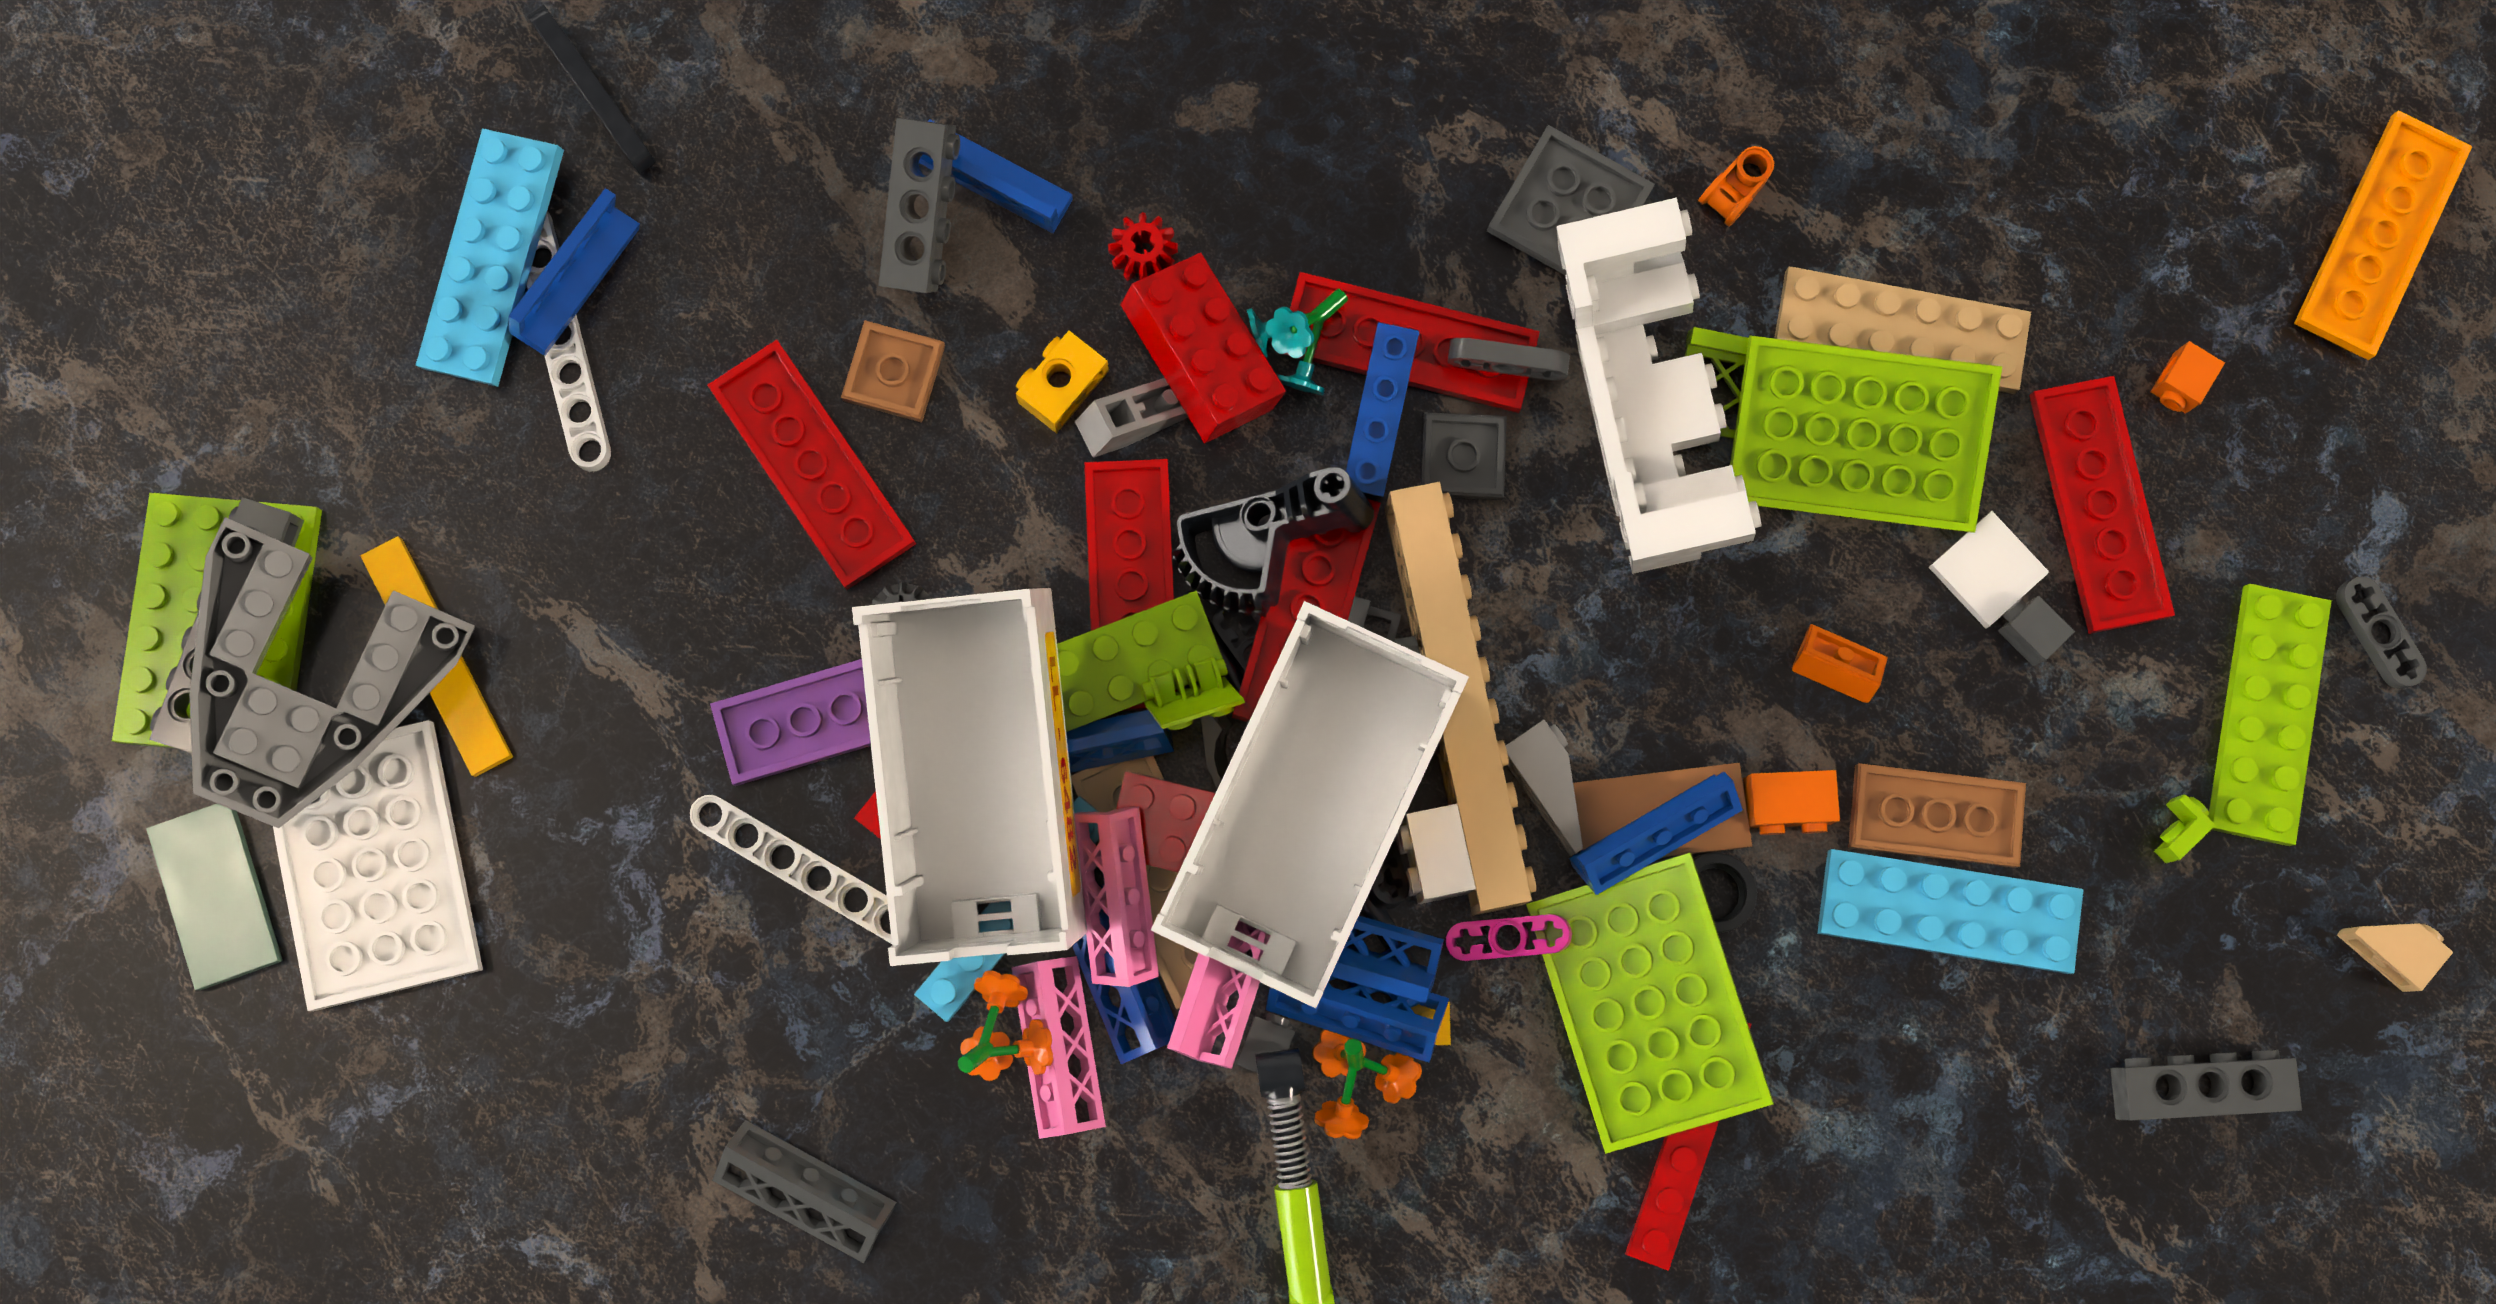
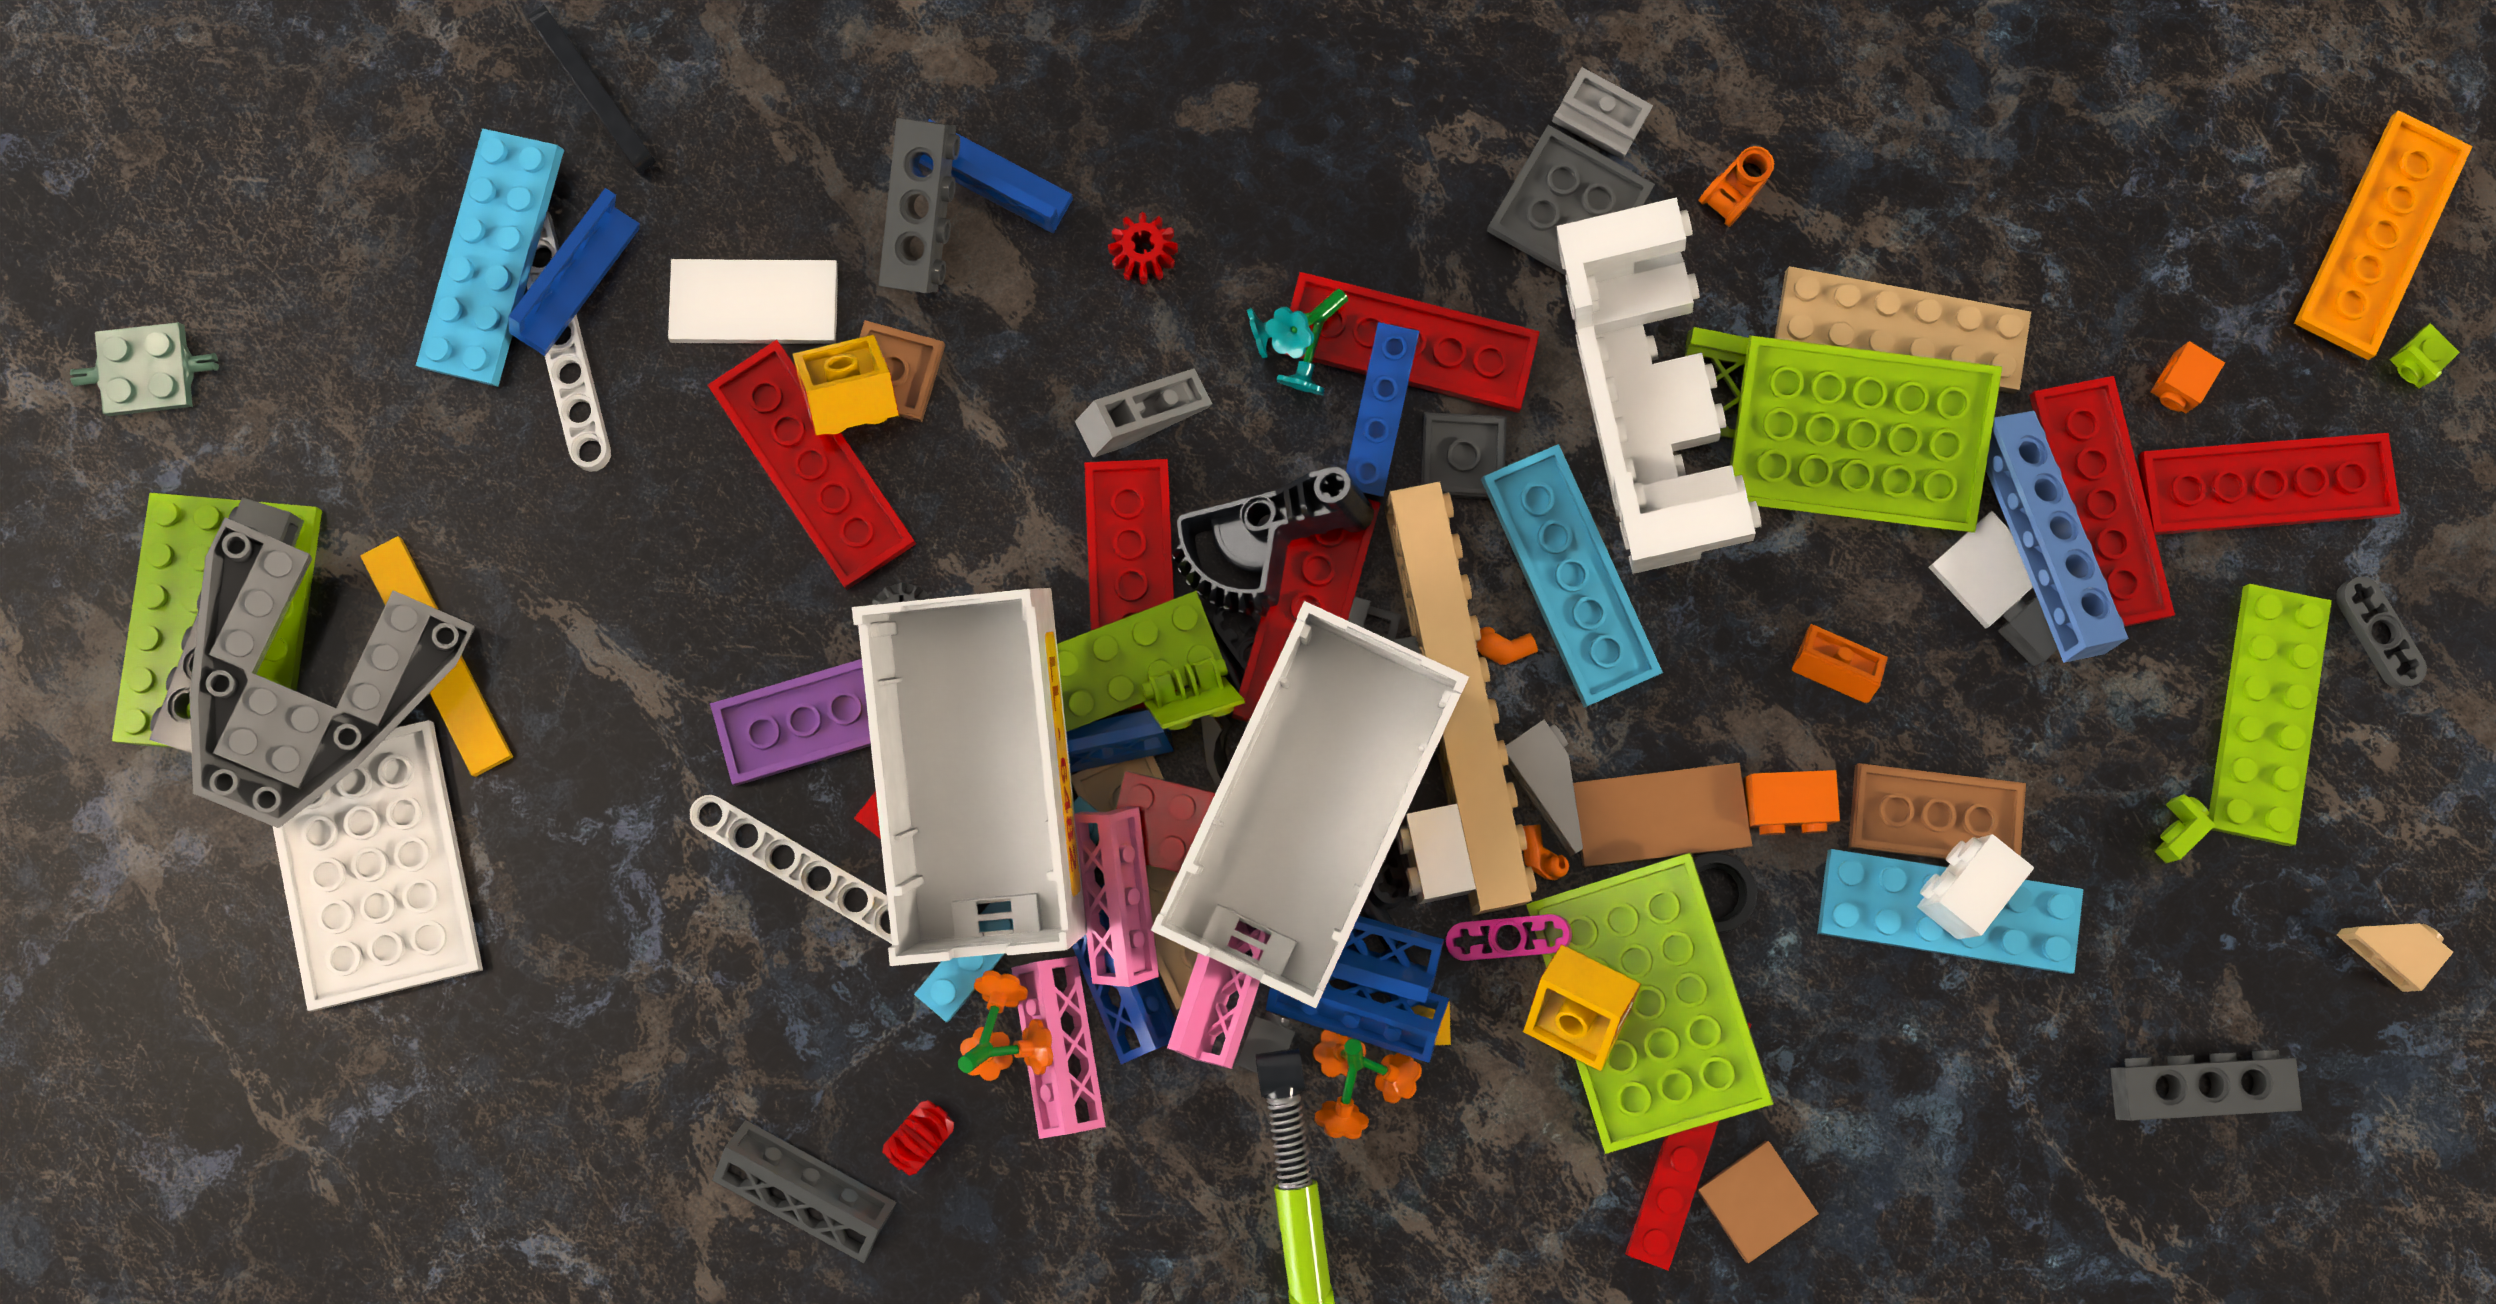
tile [146,804,283,991] -> none
yellow brick [1016,330,1109,434] -> none
red brick [1120,252,1286,444] -> none
dark grey beam [1447,338,1570,380] -> none
blue fence [1569,772,1743,895] -> none
none -> plate [70,322,219,416]
none -> white tile [668,259,838,344]
none -> yellow slope [793,335,899,435]
none -> red gear [883,1100,954,1176]
none -> orange arm [1476,627,1538,665]
none -> medium azure plate [1481,444,1663,708]
none -> orange arm [1523,825,1569,881]
none -> yellow slope [1523,944,1641,1071]
none -> light grey plate [1552,67,1653,160]
none -> medium nougat tile [1696,1140,1819,1263]
none -> white brick [1917,834,2034,940]
none -> medium blue brick [1986,411,2129,663]
none -> red plate [2138,433,2401,535]
none -> lime bracket [2389,323,2460,388]

